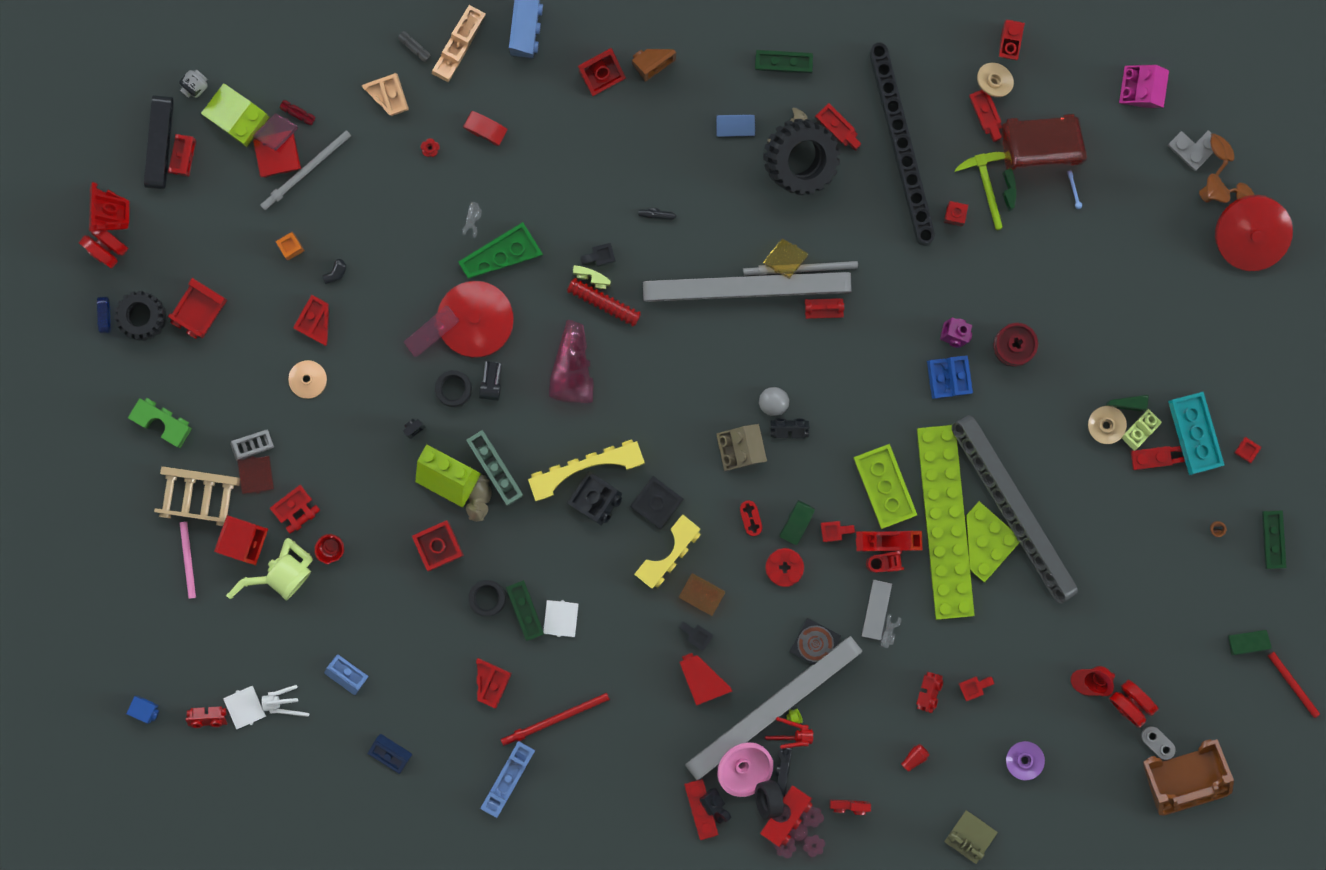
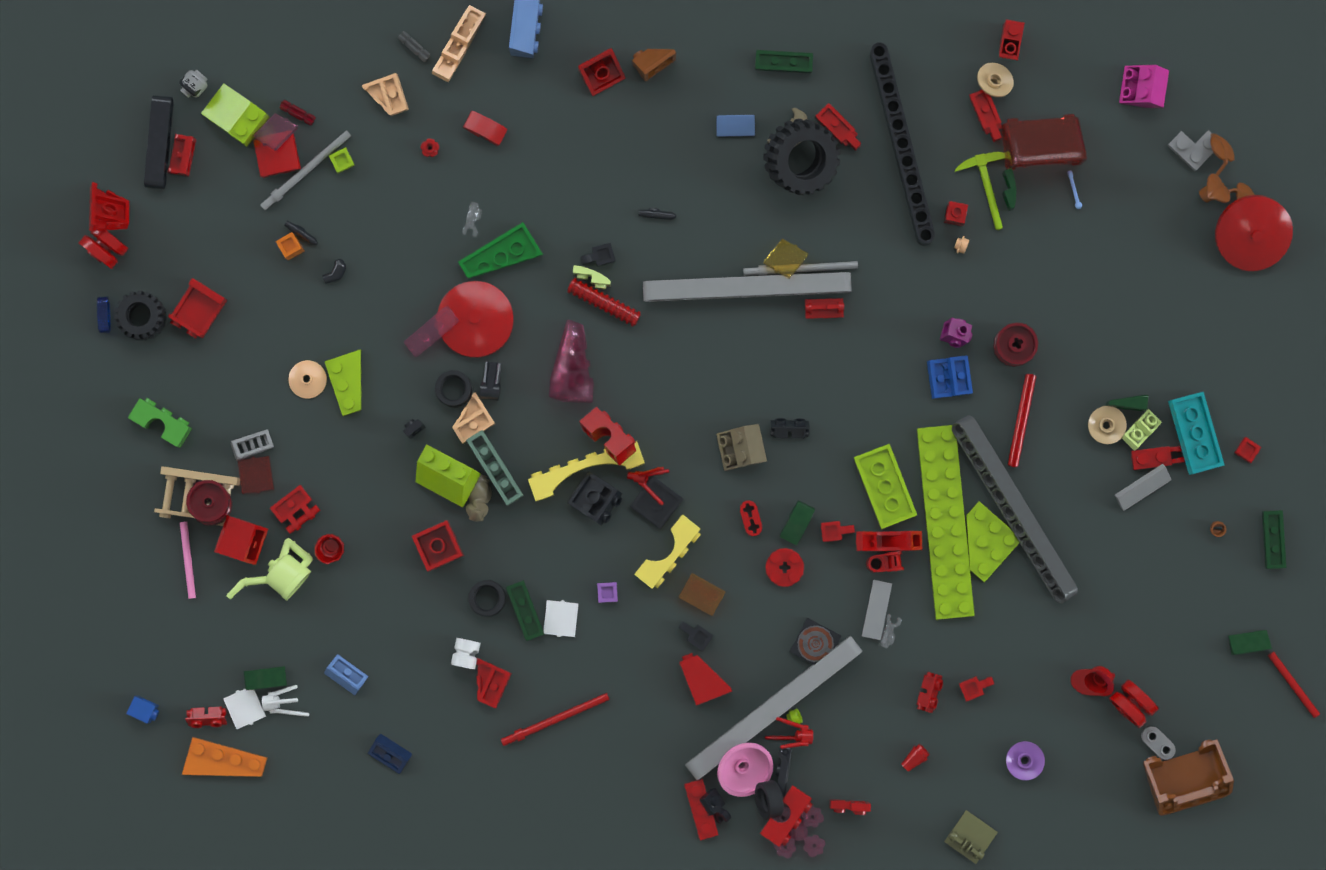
red wing [293,295,329,346] -> none
medium blue slope [480,741,535,818] -> none
light grey hair [759,387,790,416] -> none
none -> orange wing [182,737,268,777]
none -> dark red wheel [186,480,232,526]
none -> dark green slope [243,666,287,691]
none -> black piece [284,220,318,245]
none -> lime wing [325,349,362,416]
none -> lime plate [329,147,355,174]
none -> white wheel [451,638,481,669]
none -> light nougat wing [452,392,495,444]
none -> red arch [579,407,636,466]
none -> medium lavender plate [597,582,618,603]
none -> red plant [627,467,669,505]
none -> light nougat plate [954,236,970,254]
none -> red axle [1008,374,1036,468]
none -> light grey tile [1115,464,1171,511]

